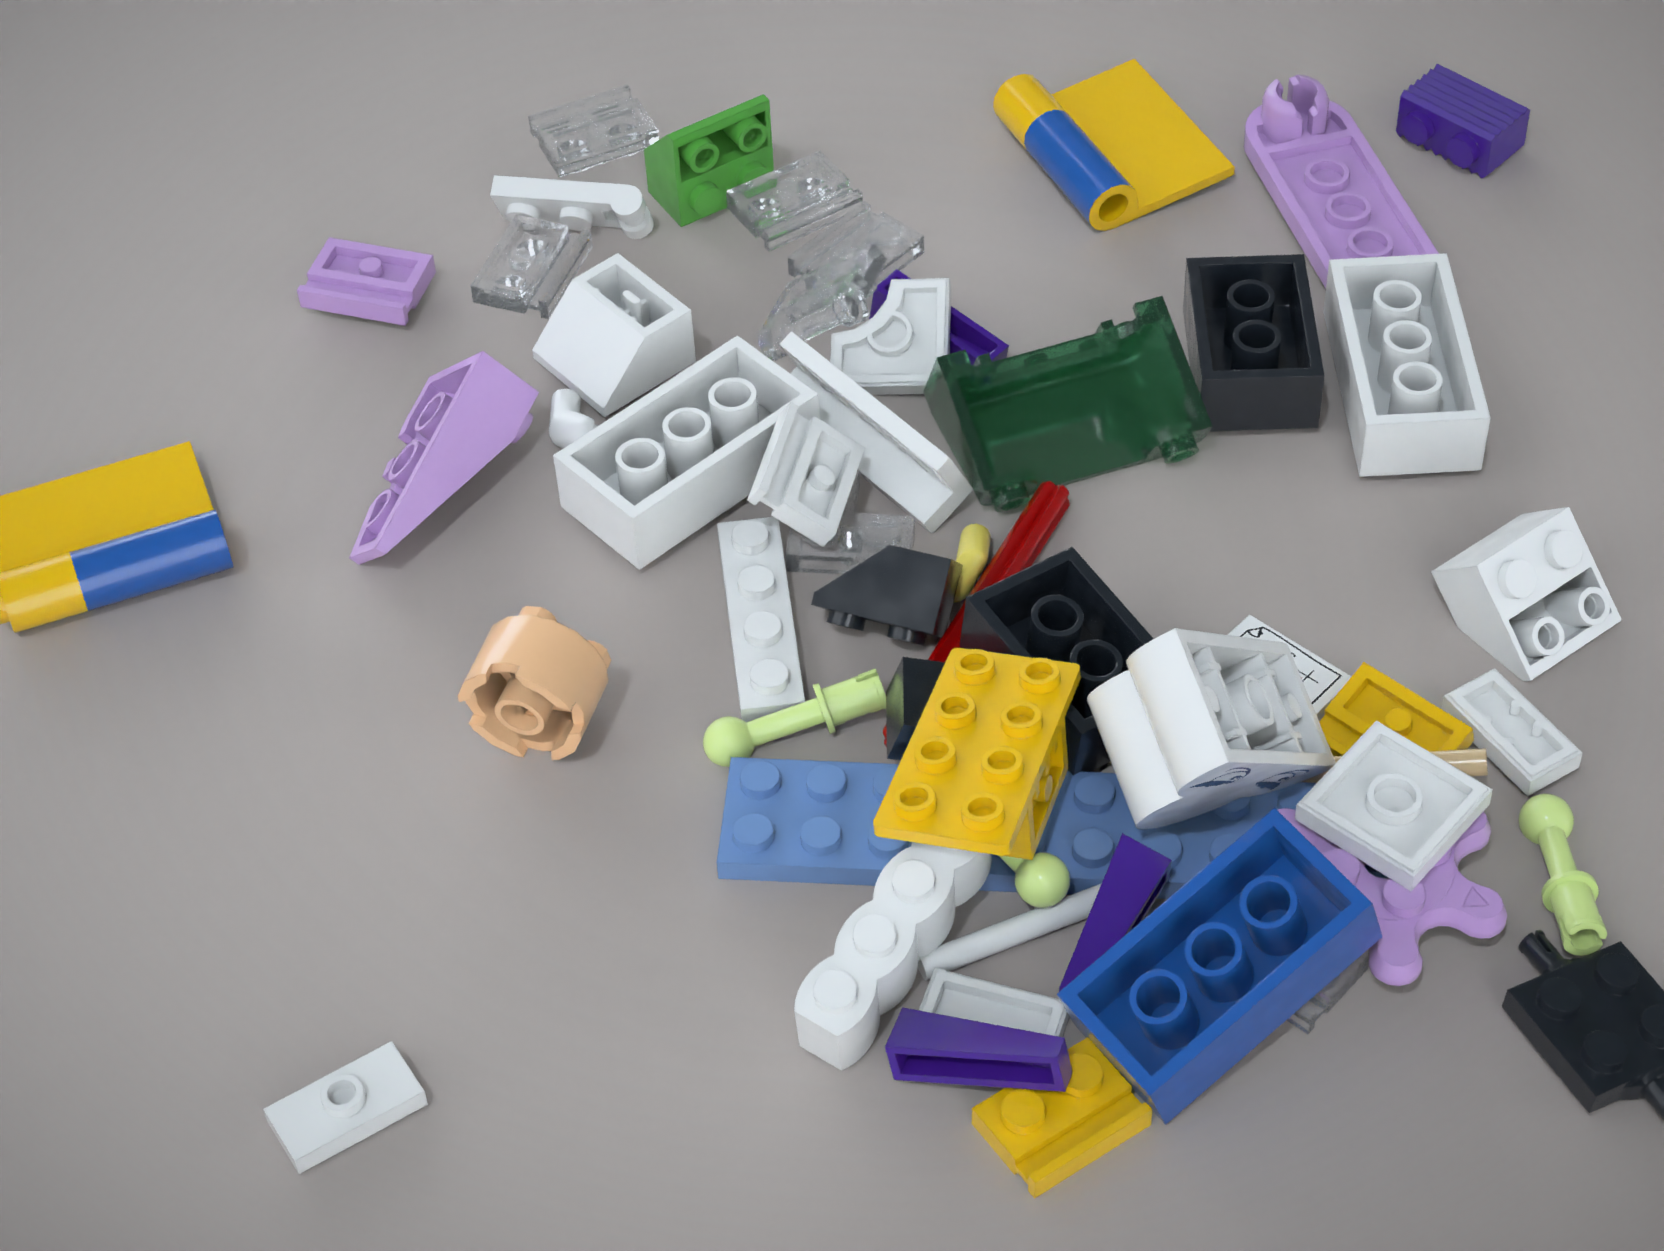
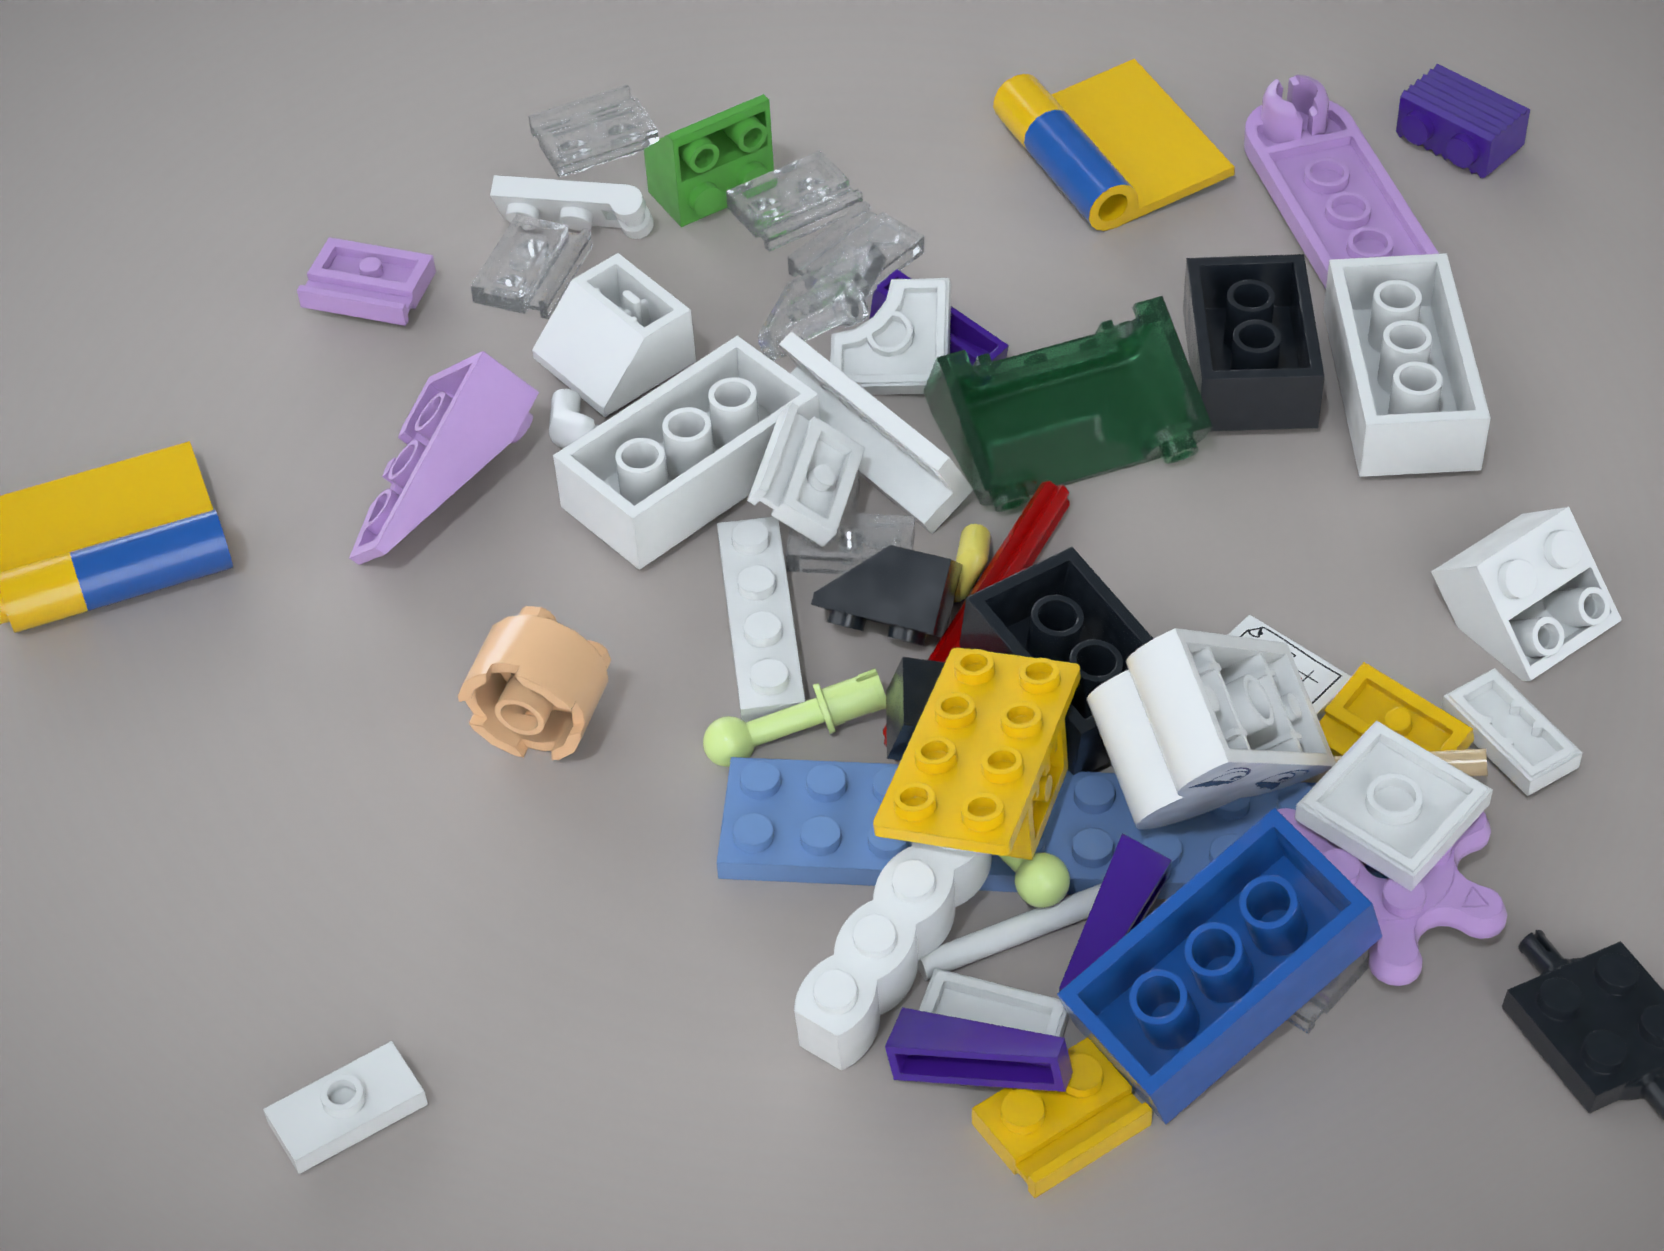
yellowish green pin [1519,794,1607,956] -> none

